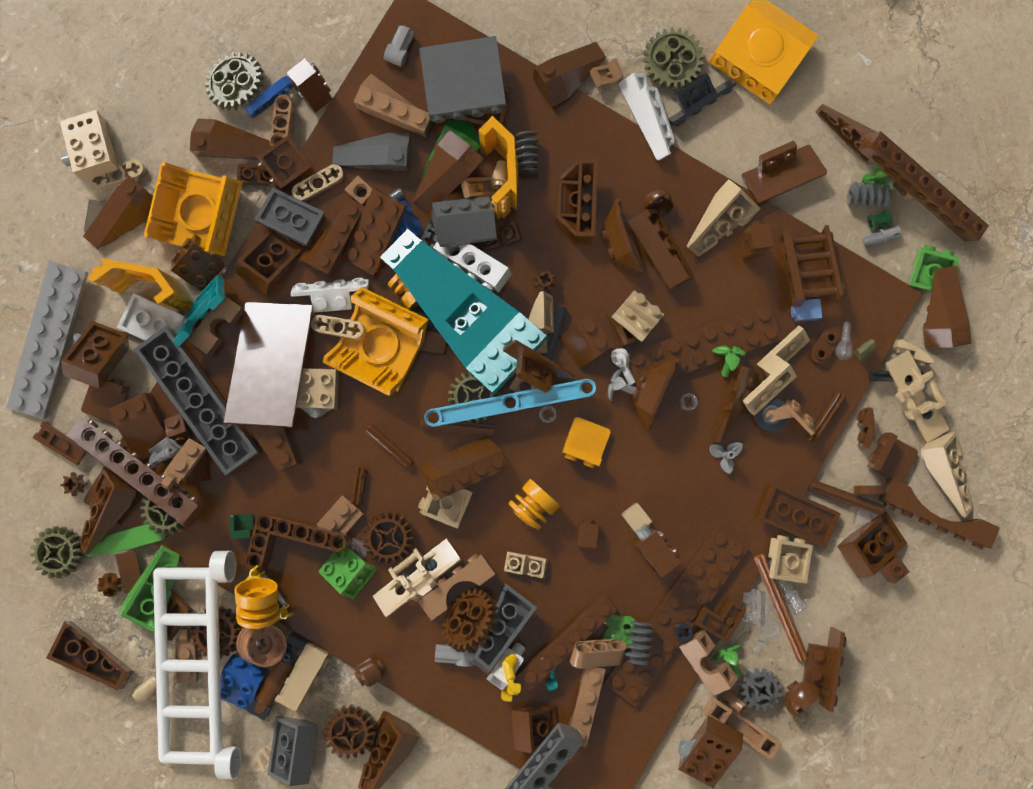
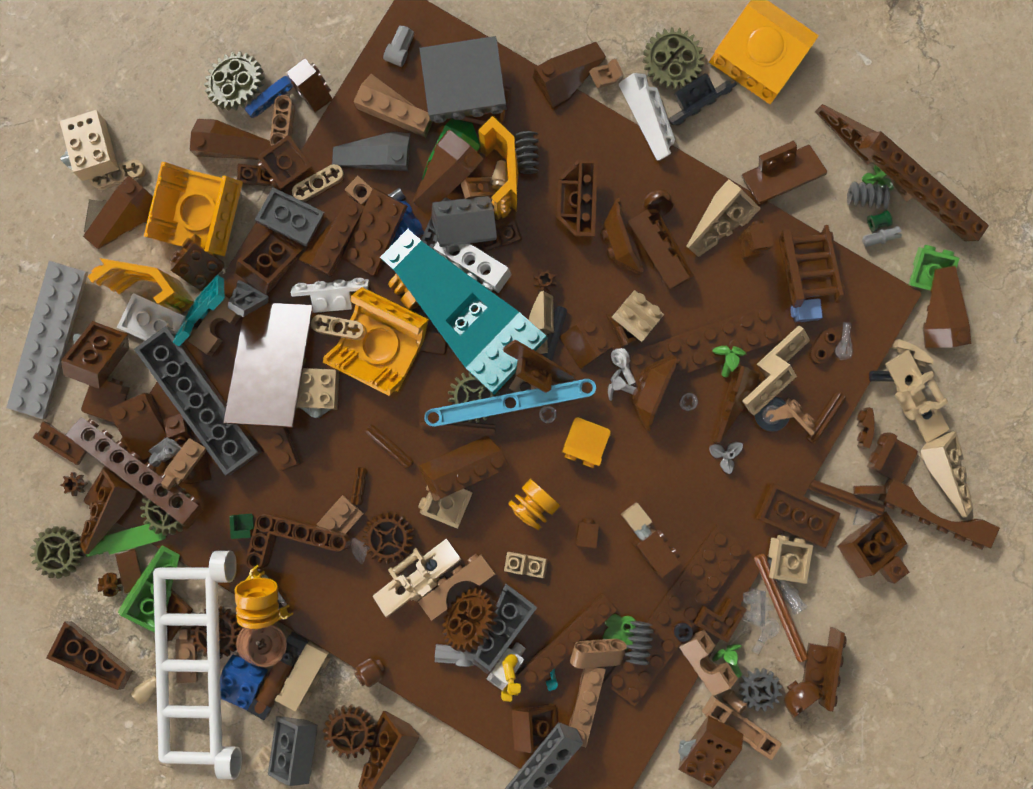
bright green bracket [319,542,377,600] -> none
olive slope [853,339,876,363] -> none
none -> dark grey wing [228,280,269,317]

